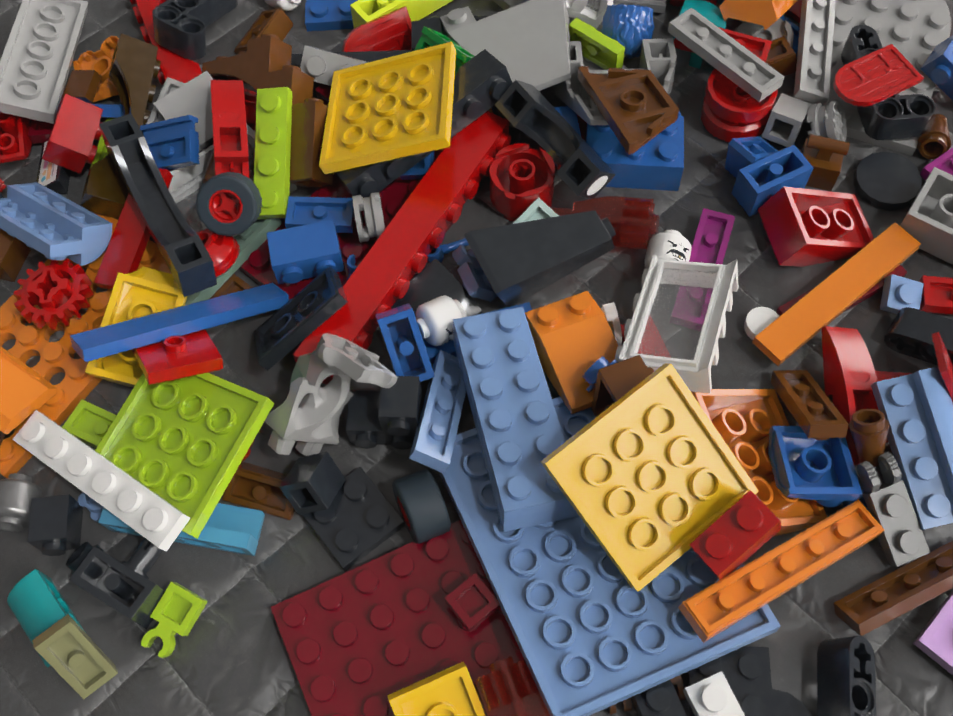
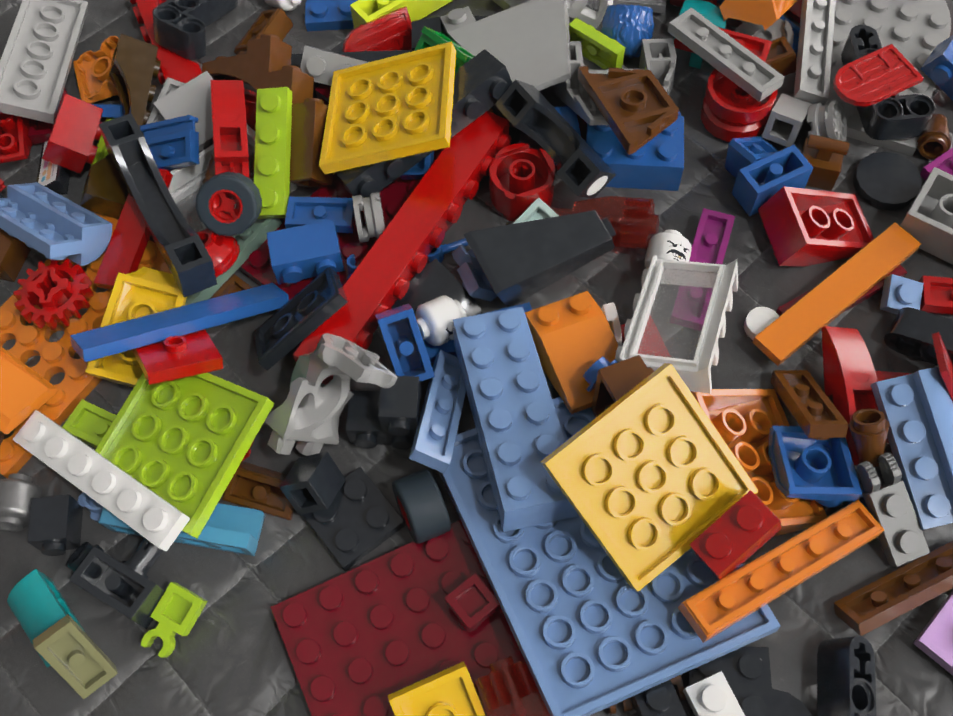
reddish brown tile [62,70,102,103] -> none

